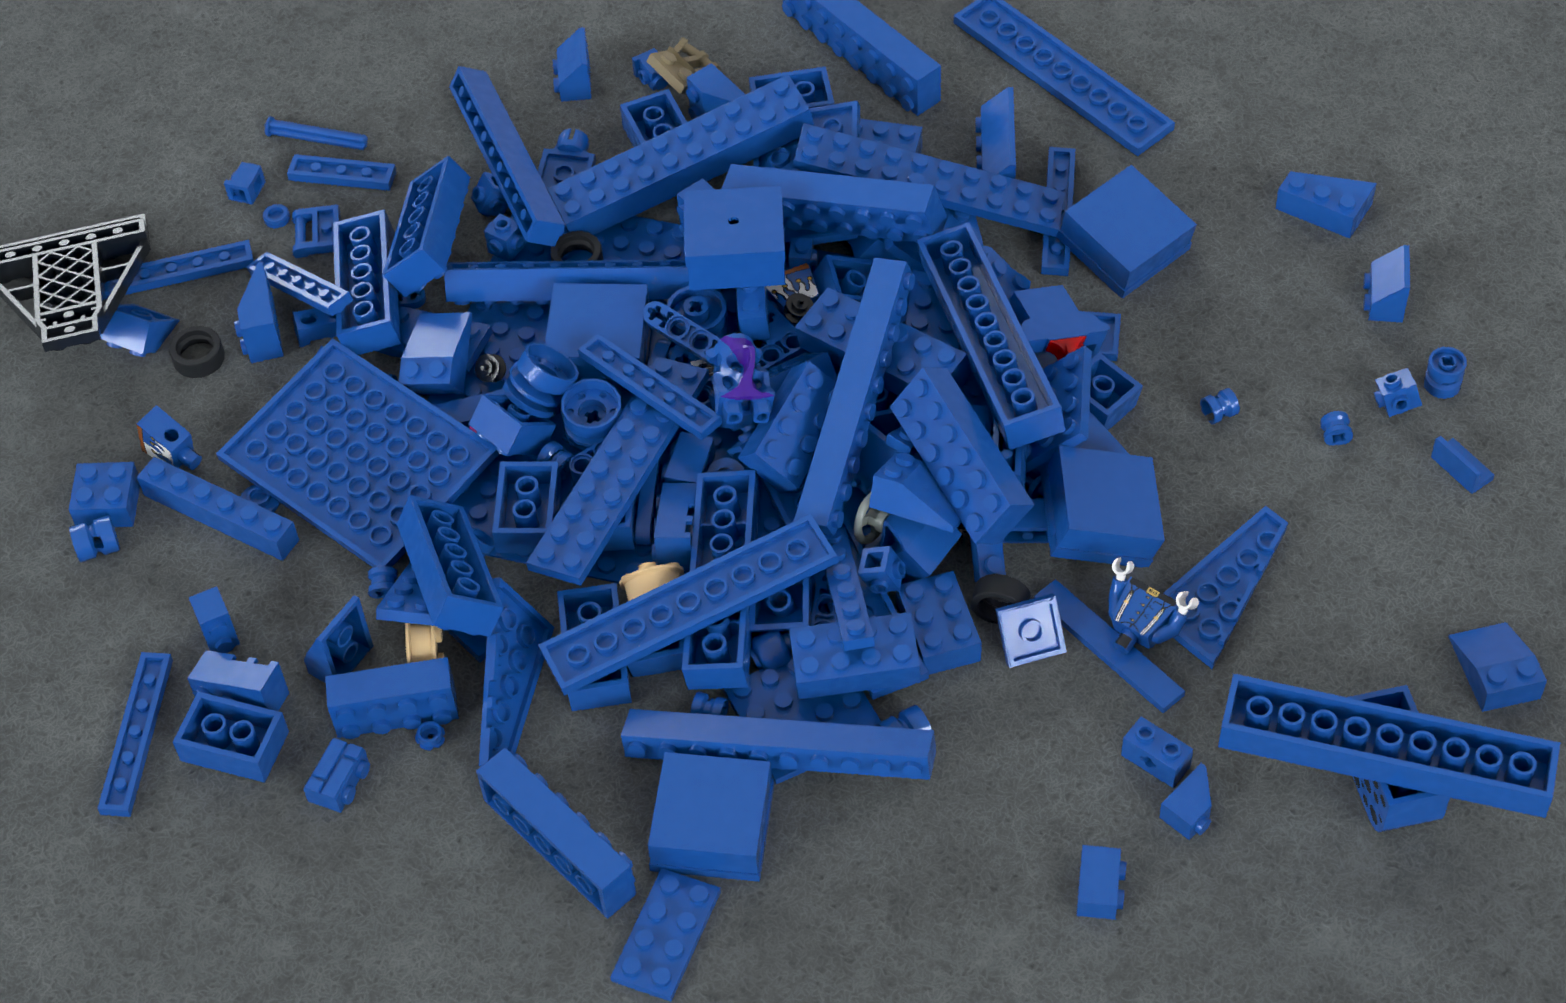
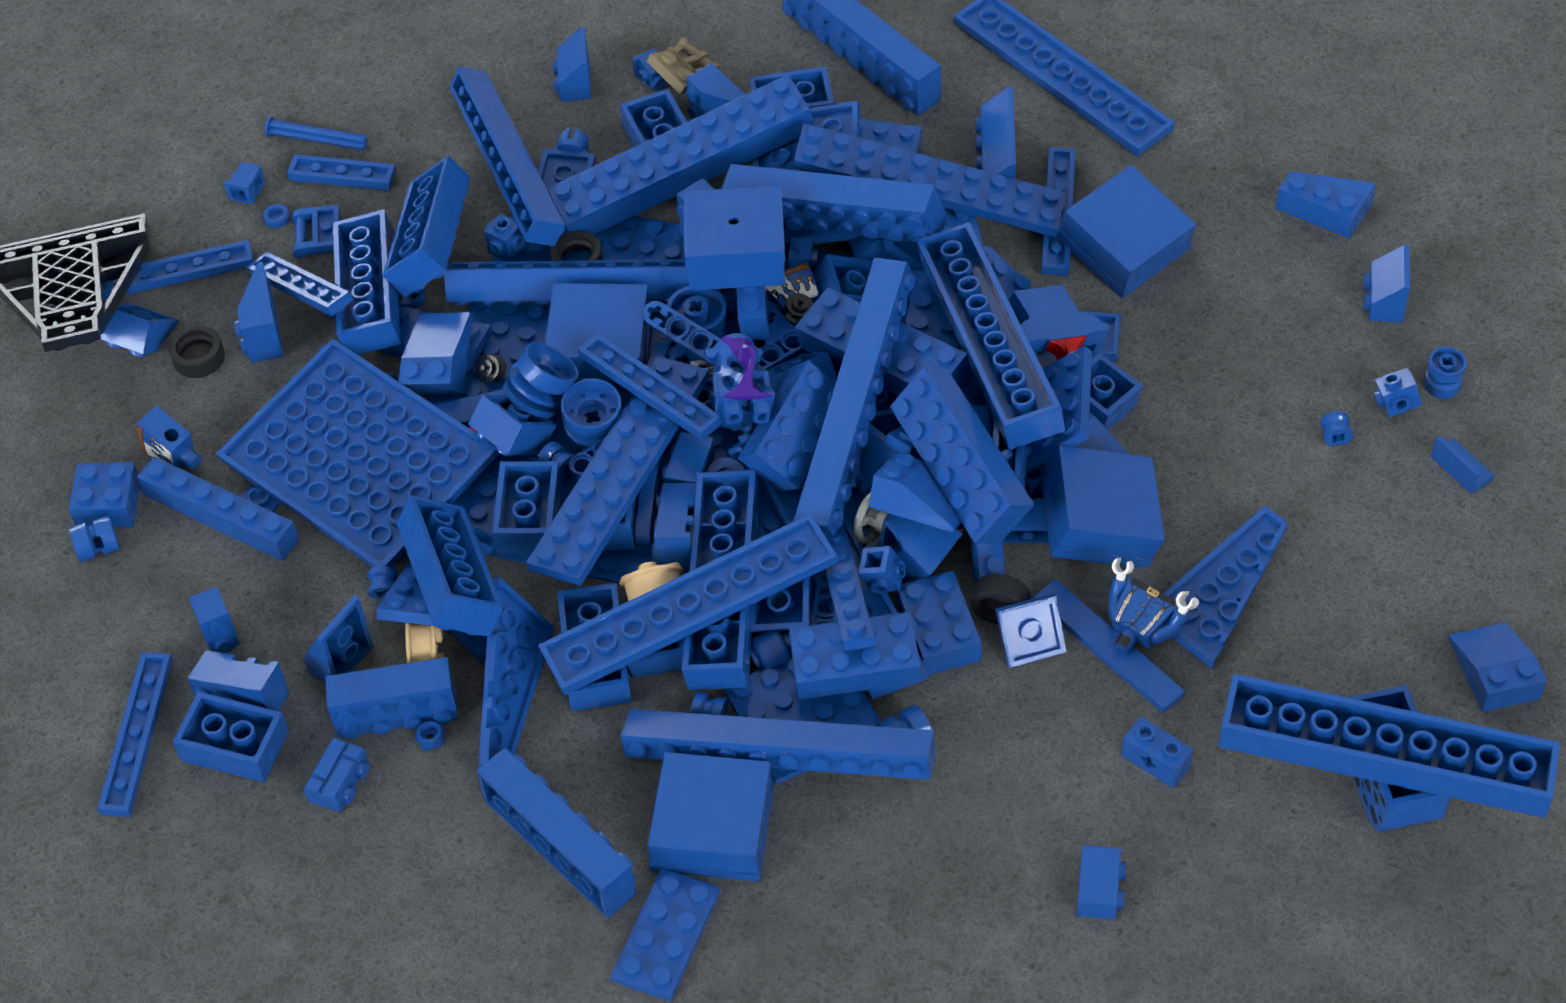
blue leg [292,308,337,347] -> none
blue brick [471,172,509,216] -> none
blue slope [1159,763,1211,840] -> none
blue wheel [1200,388,1240,425] -> none

